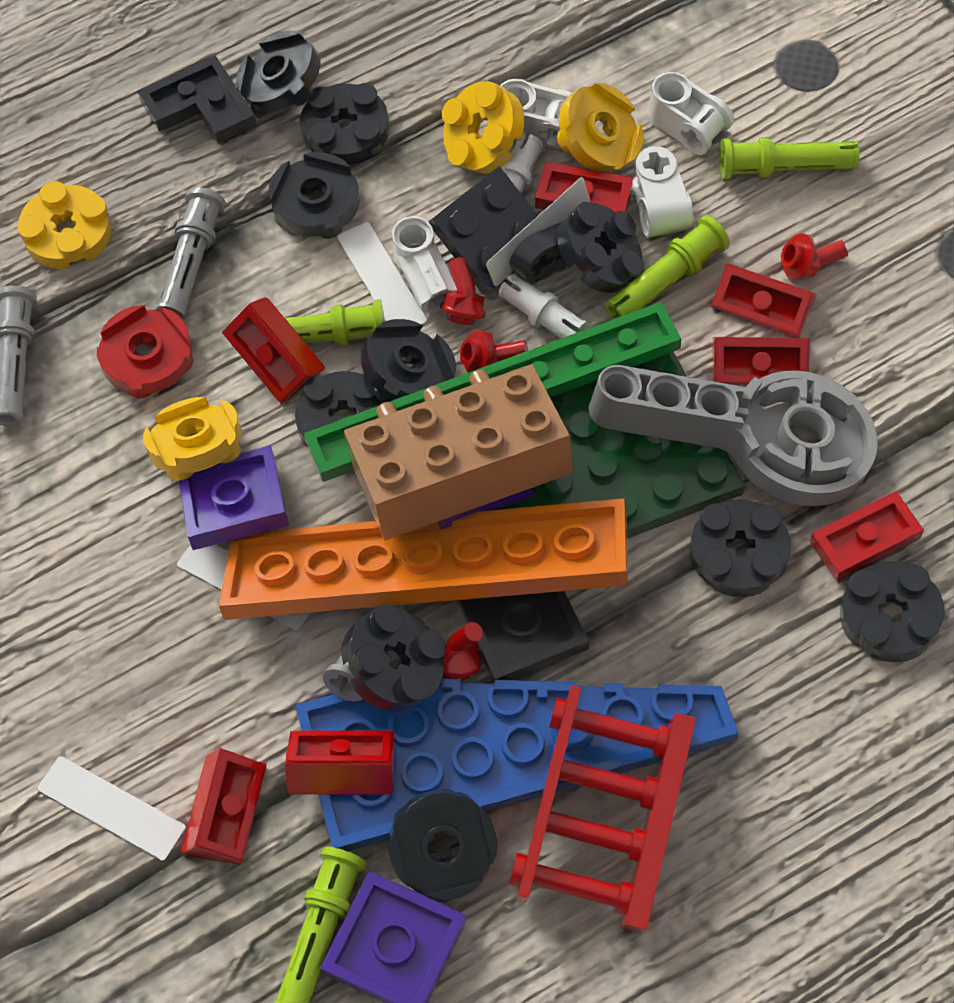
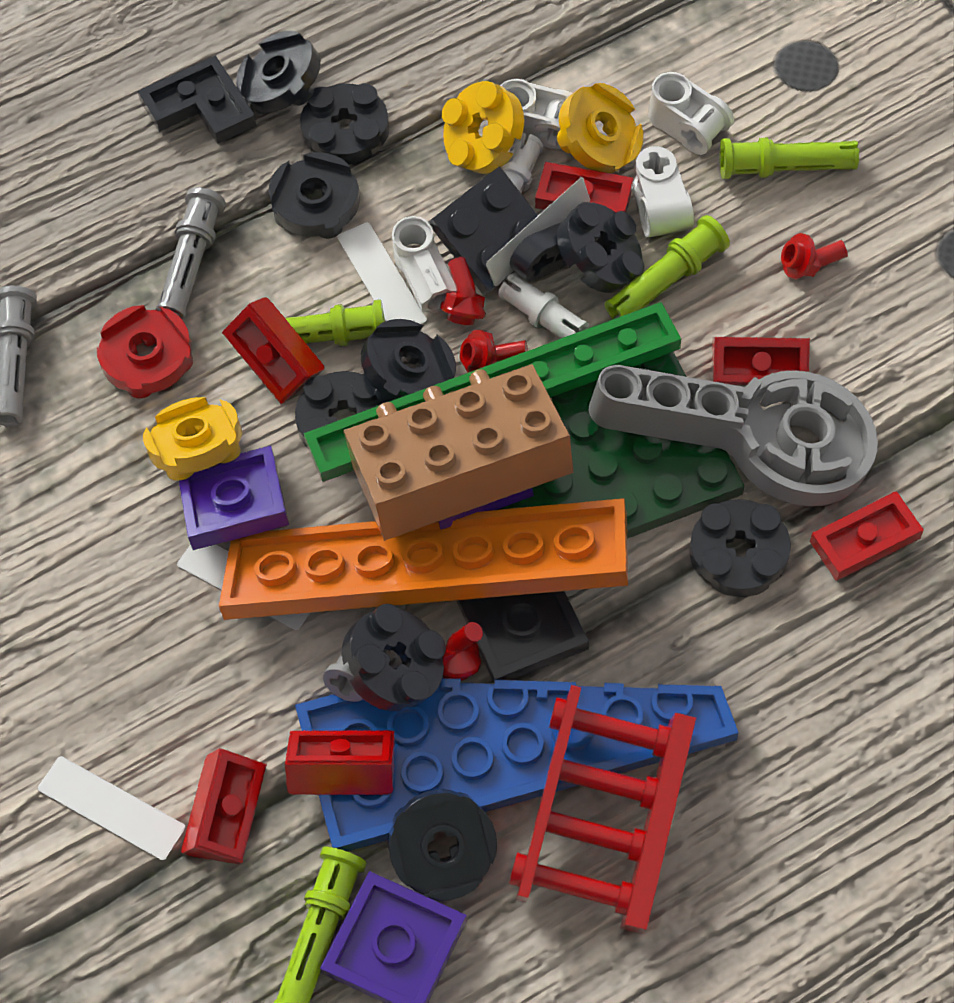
yellow plate [17,181,112,269] -> none
red slope [711,263,817,338] -> none
black plate [840,562,945,662] -> none

